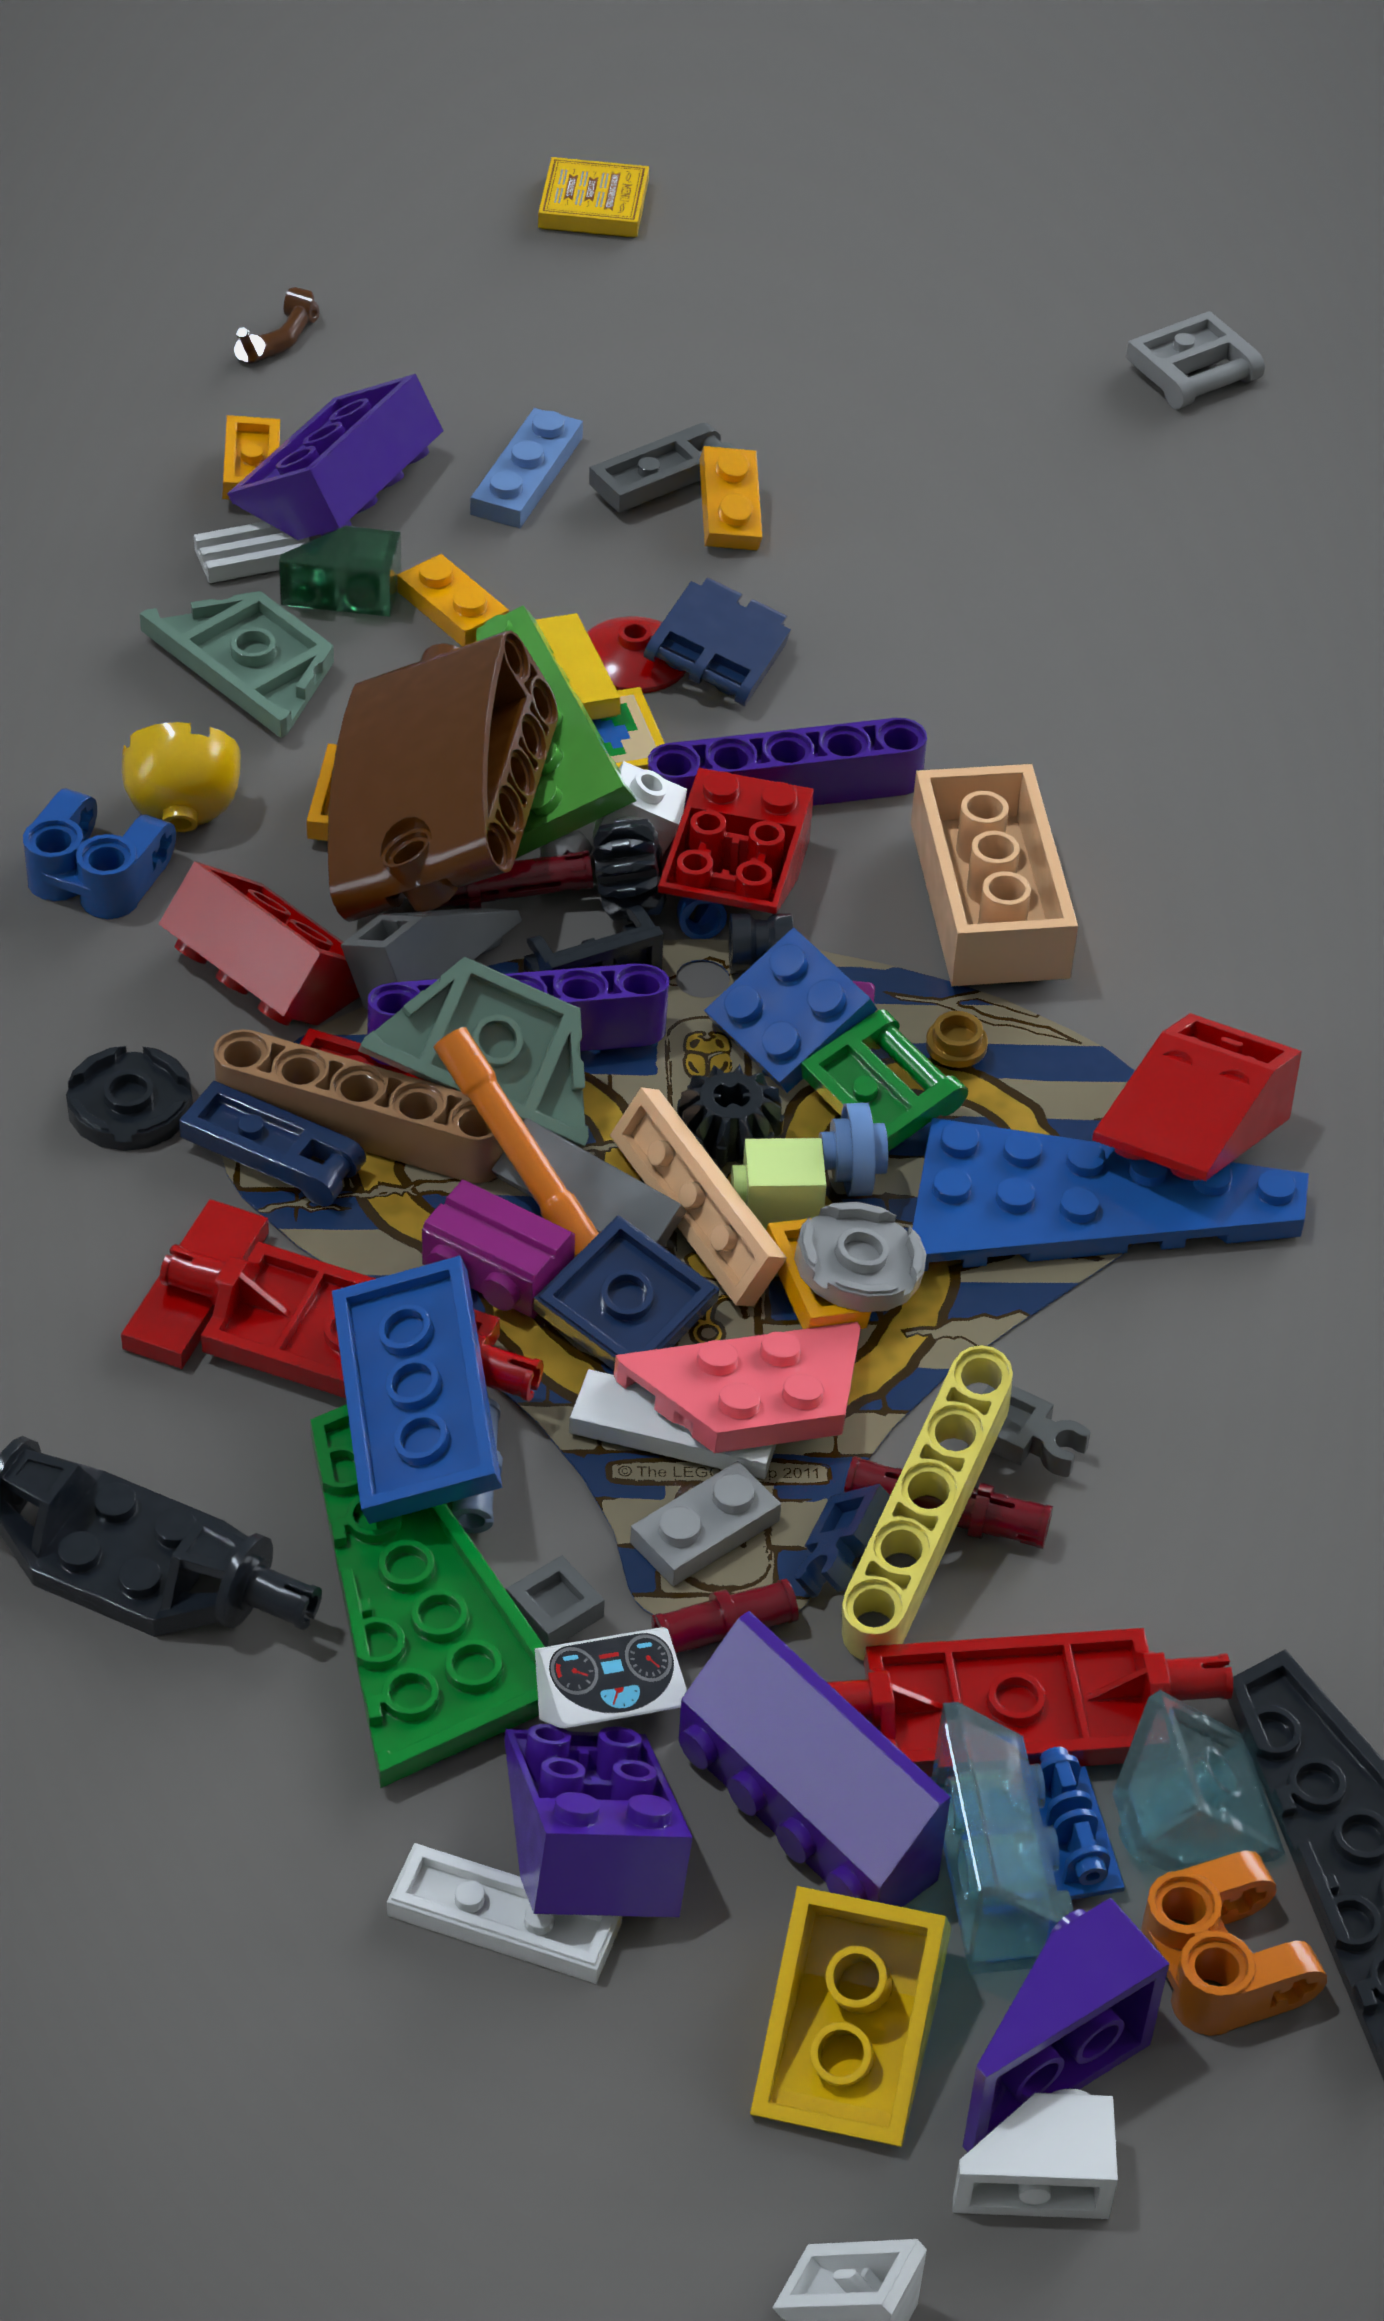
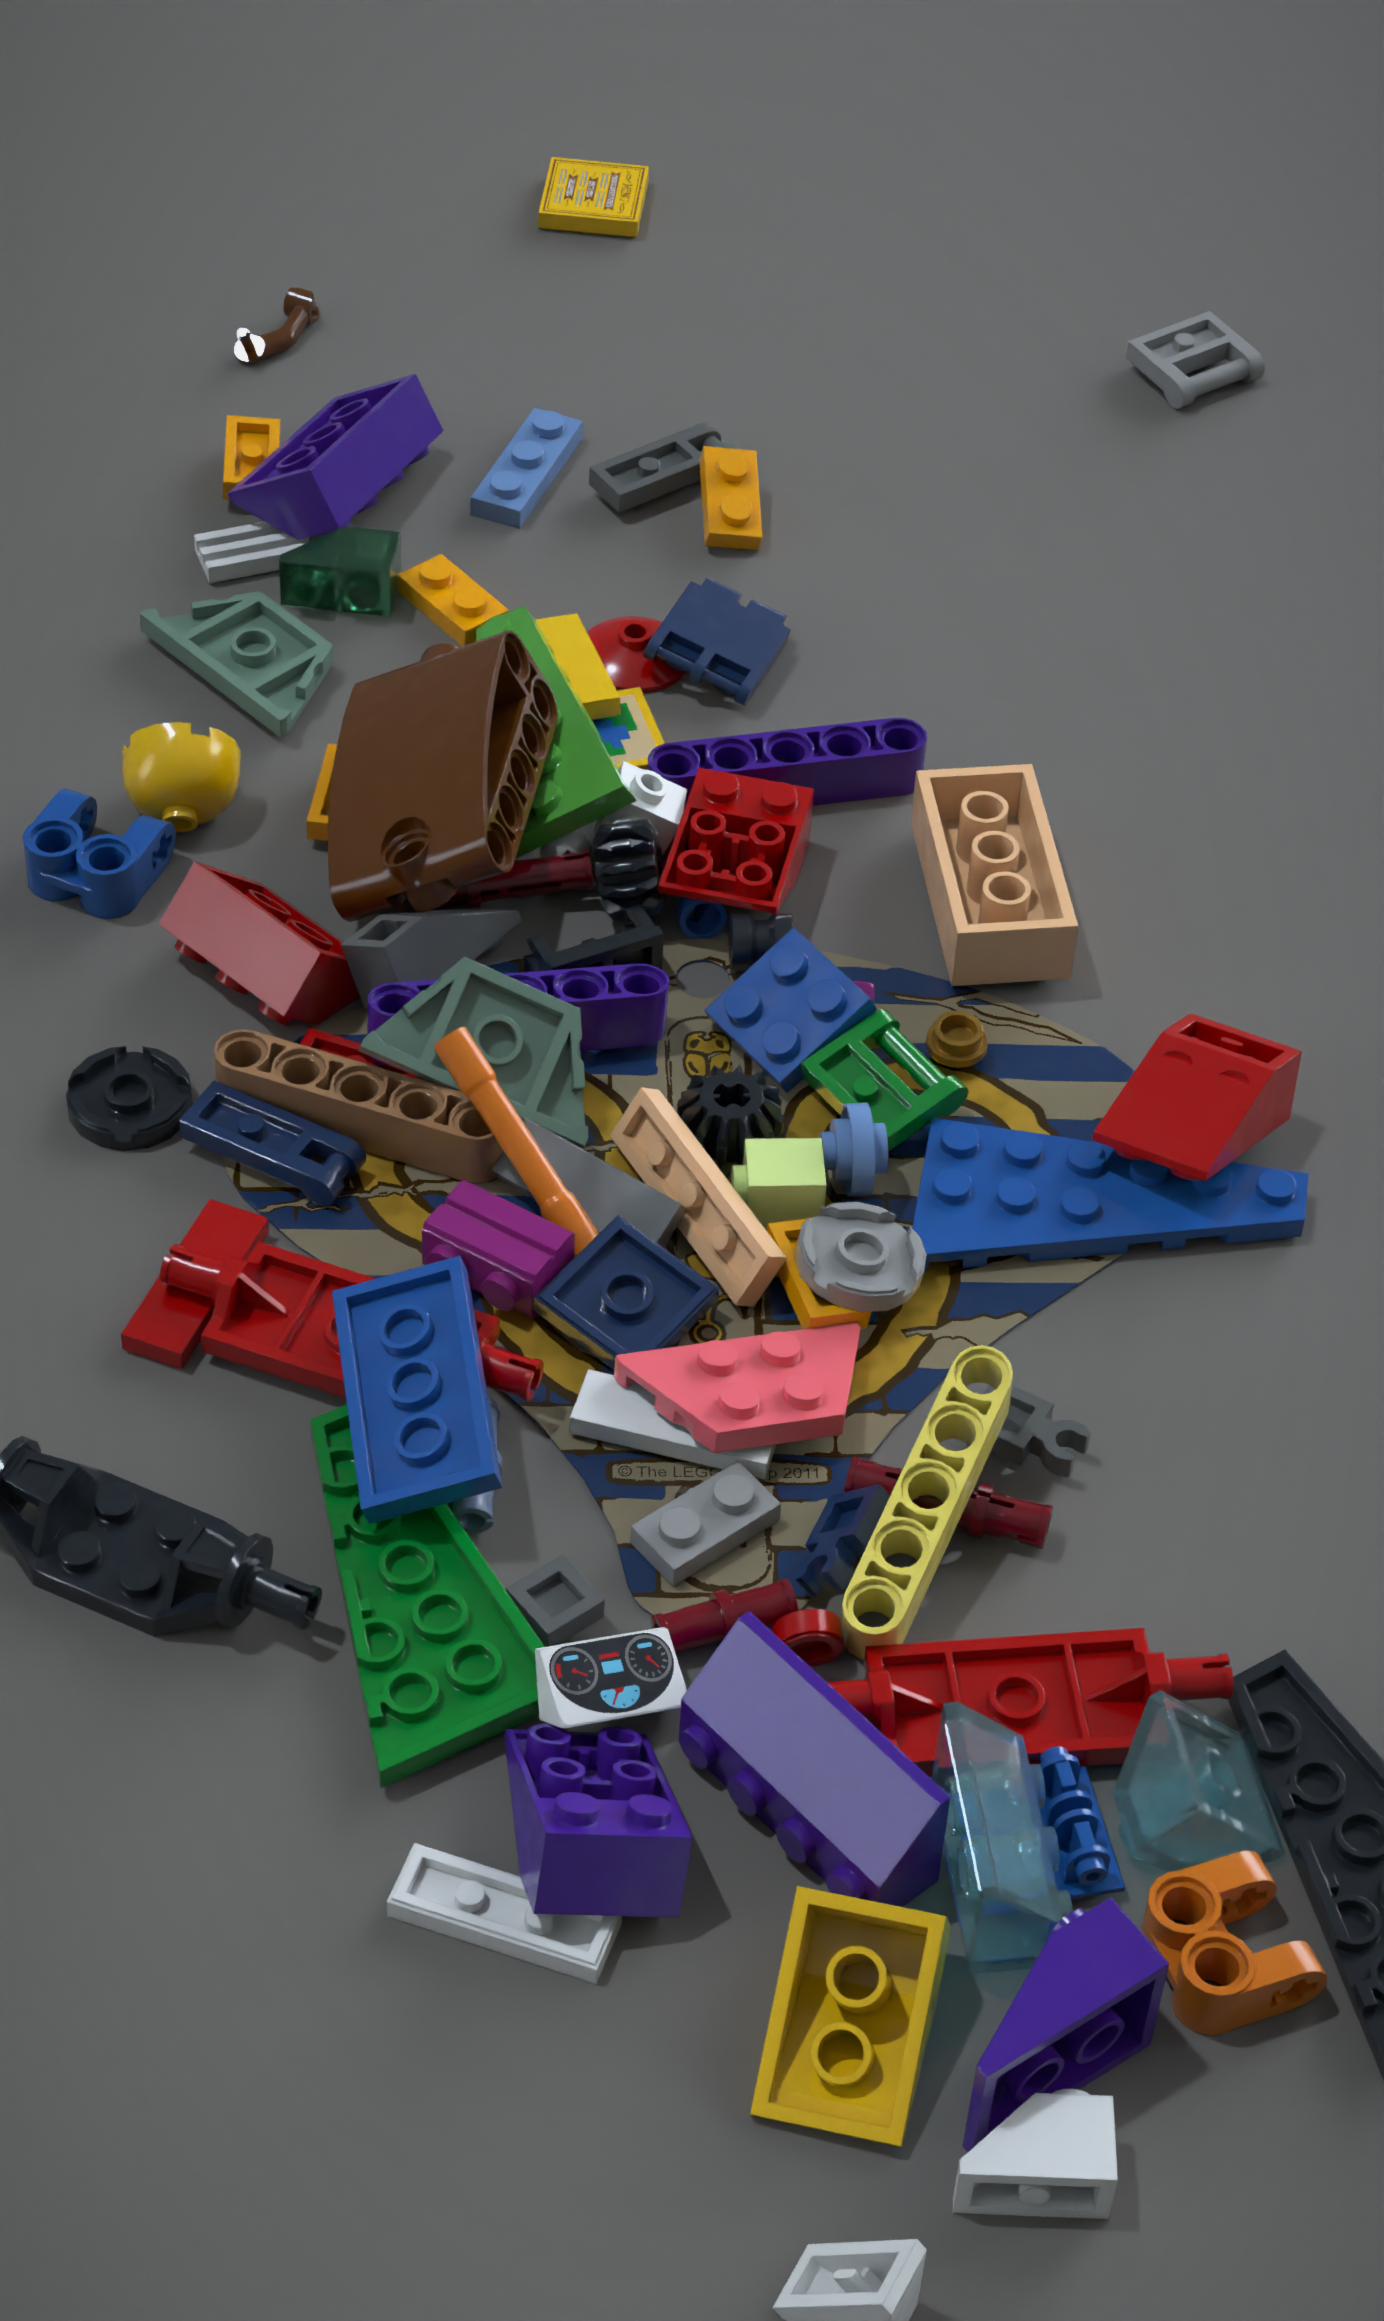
none -> red tile [772,1609,845,1666]

